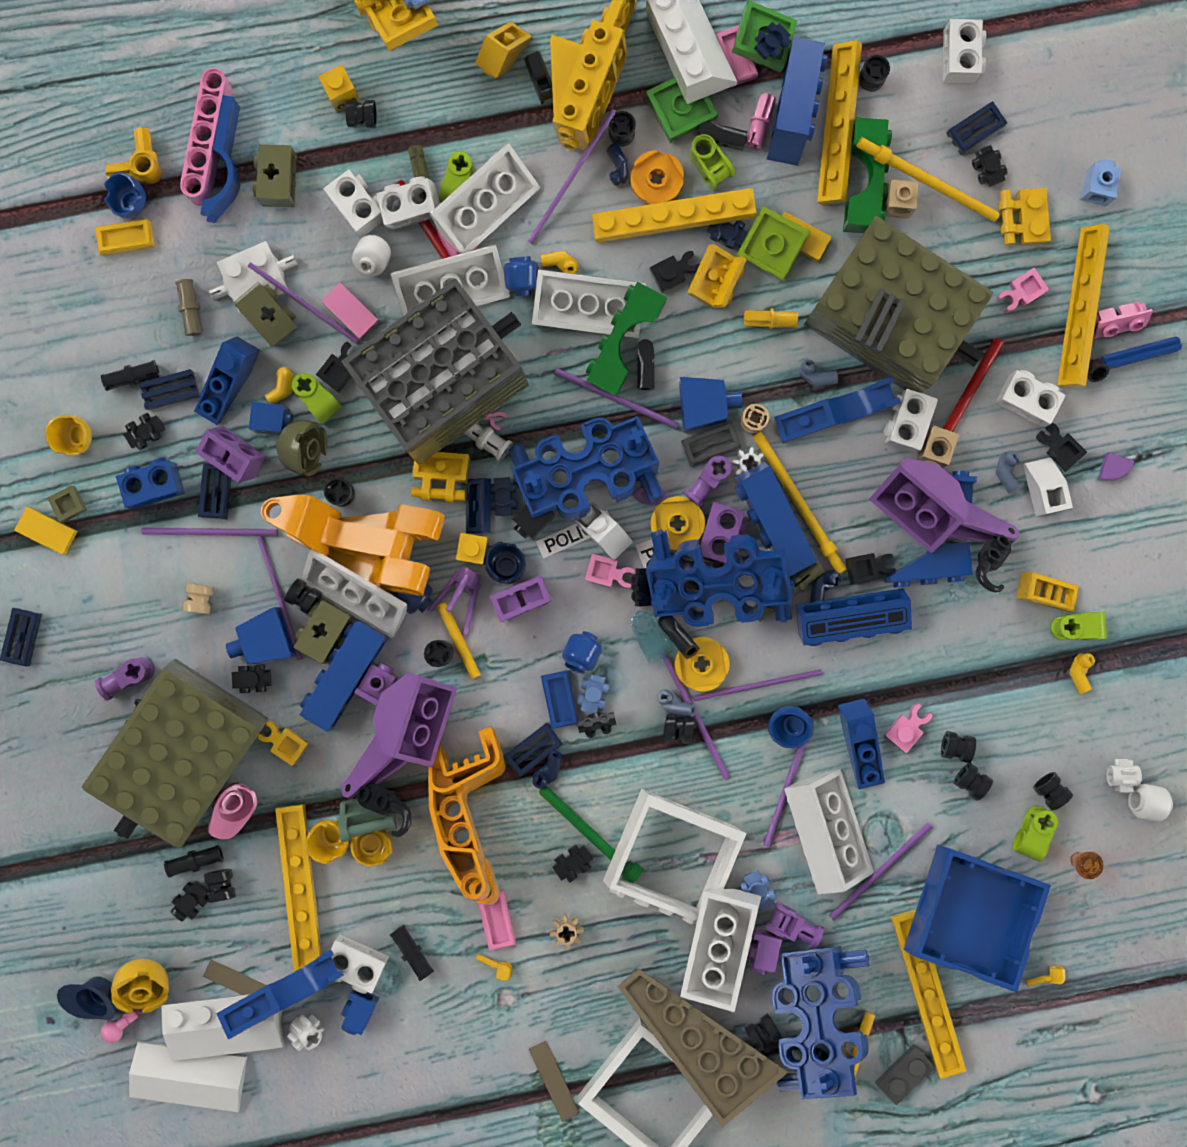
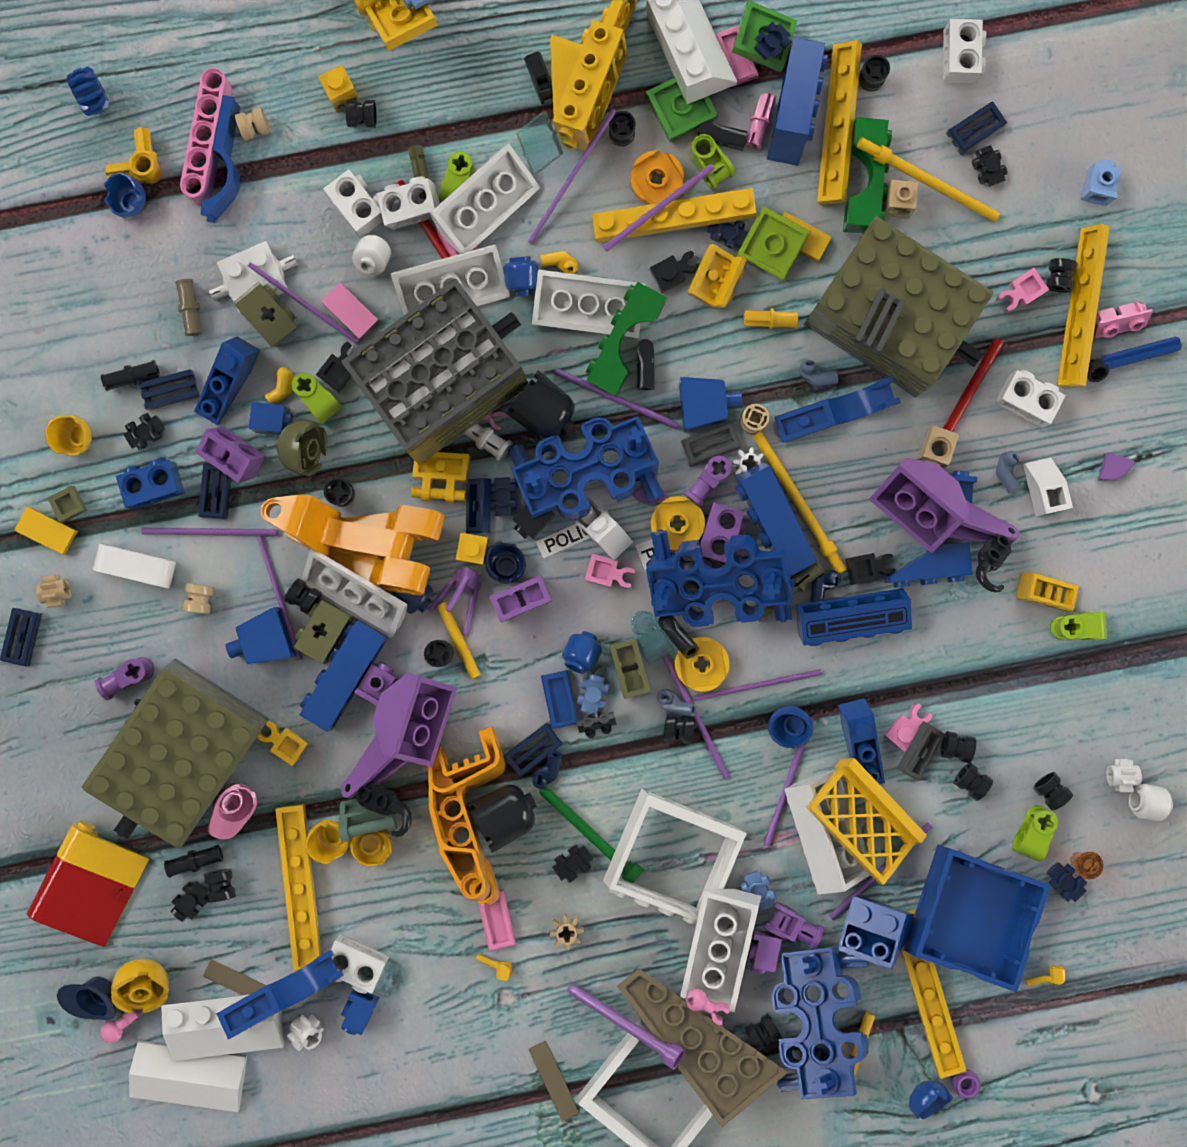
yellow tile [95,219,155,256] -> none
black piece [231,664,272,693] -> none
olive brick [253,144,297,207] -> none
black pin [390,925,434,981] -> none
yellow slope [475,21,532,79] -> none
dark blue arm [607,143,628,186] -> none
black piece [631,568,652,607] -> none
dark grey plate [875,1044,935,1105] -> none
white brick [883,389,938,454] -> none
yellow plate [998,188,1051,246] -> none
black plate [1036,423,1087,472] -> none
yellow arm [1069,653,1095,694] -> none
none -> red door [26,820,150,947]
none -> tan gear [36,574,71,608]
none -> blue gear [67,66,110,116]
none -> white beam [92,543,176,588]
none -> tan wheel [235,106,271,141]
none -> black cylinder [467,784,537,853]
none -> black cylinder [506,370,575,439]
none -> clear light blue piece [516,111,564,175]
none -> medium lavender piece [568,984,685,1070]
none -> medium lavender axle [603,164,715,252]
none -> olive brick [609,638,651,699]
none -> bright pink arm [685,988,730,1025]
none -> yellow fence [806,758,927,885]
none -> slope [838,896,914,970]
none -> dark grey tile [896,721,945,781]
none -> blue hair [909,1080,953,1119]
none -> medium lavender plate [952,1069,980,1098]
none -> black wheel [1046,258,1078,293]
none -> dark blue piece [1047,862,1087,902]

